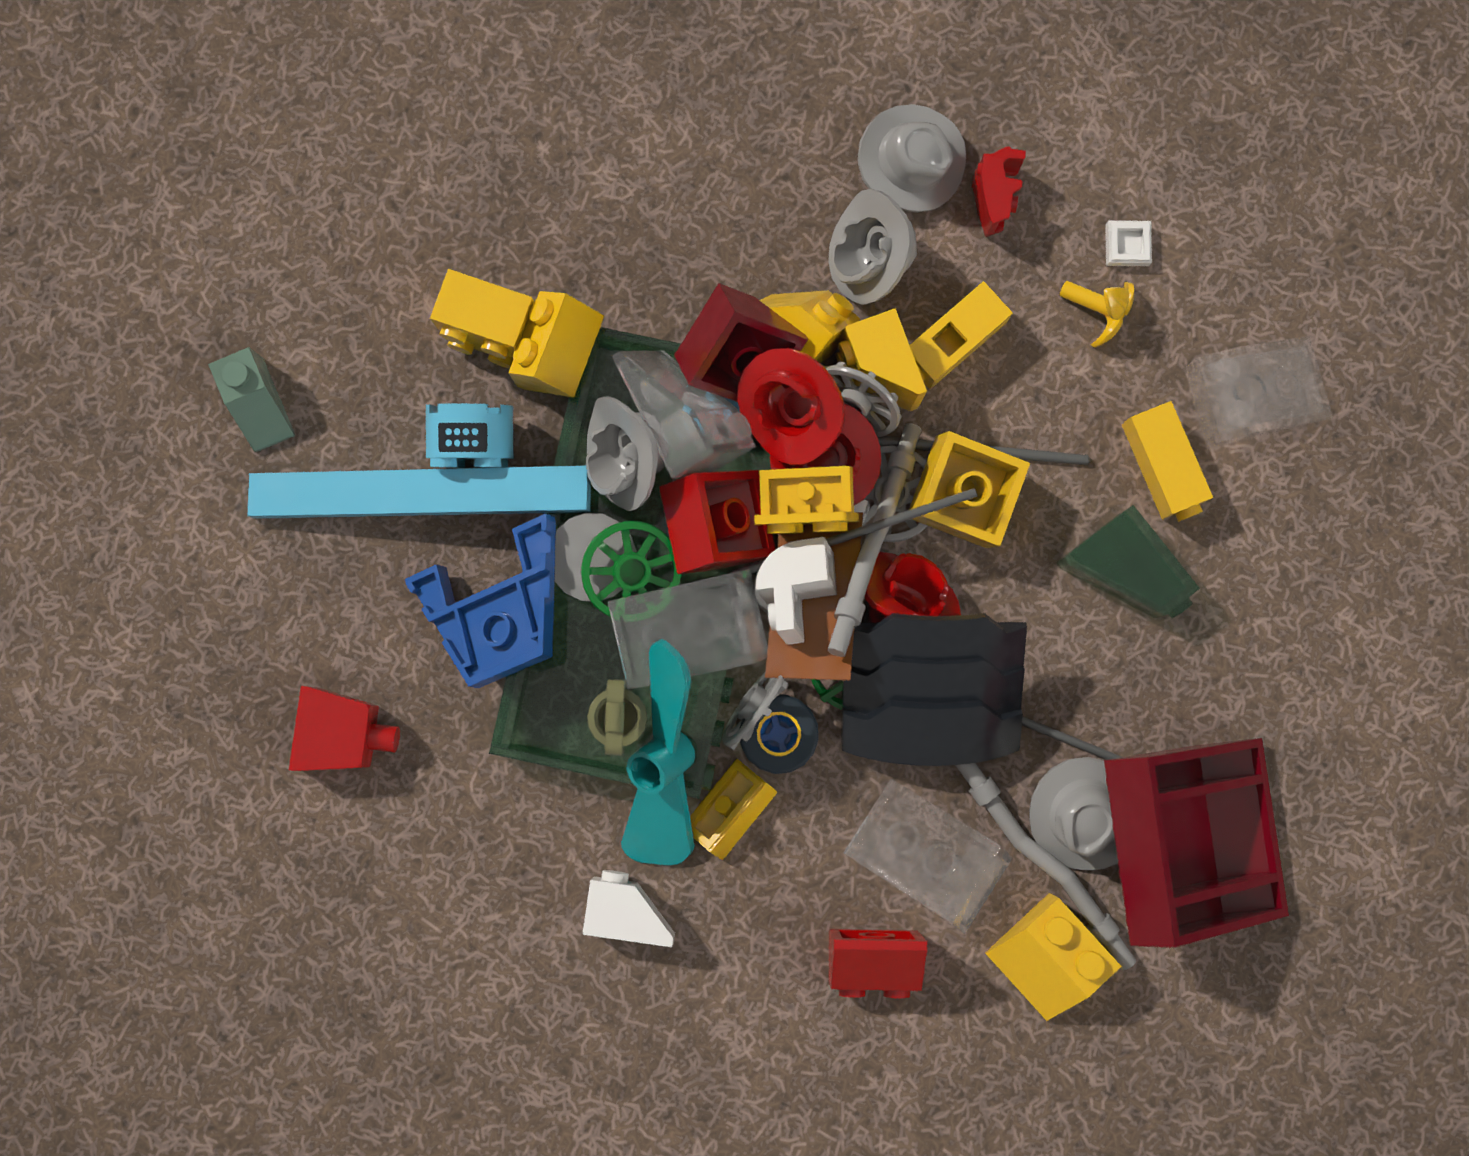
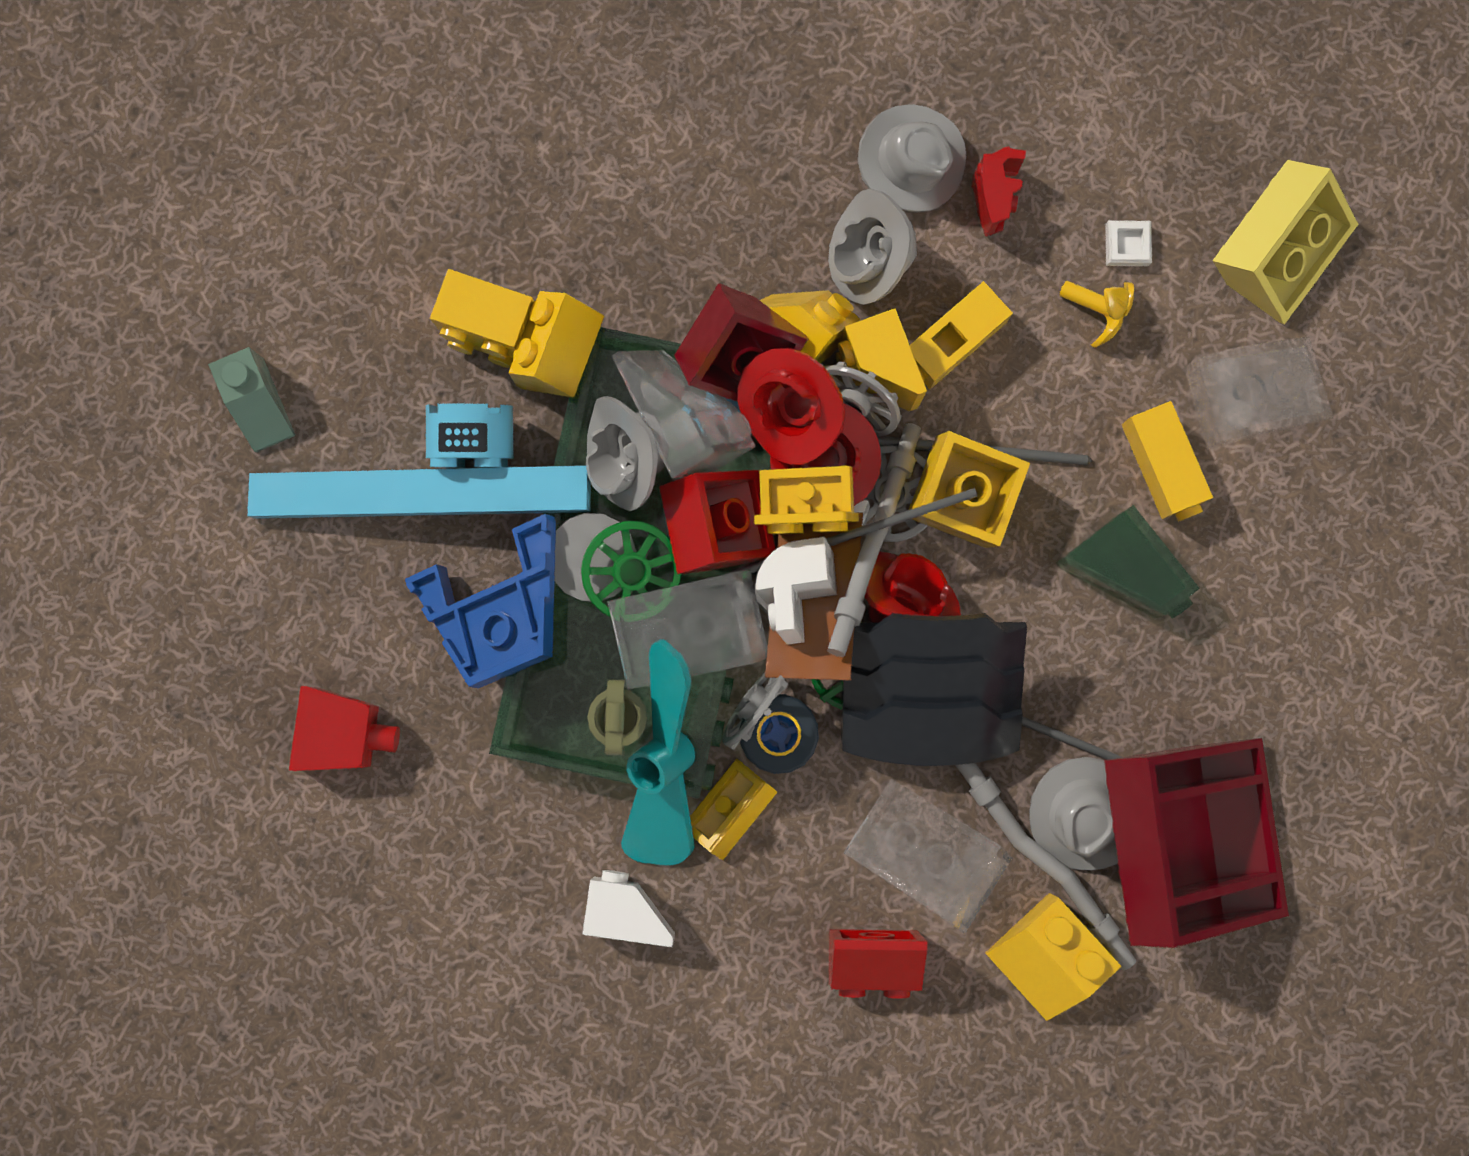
none -> light yellow slope [1213,160,1358,324]

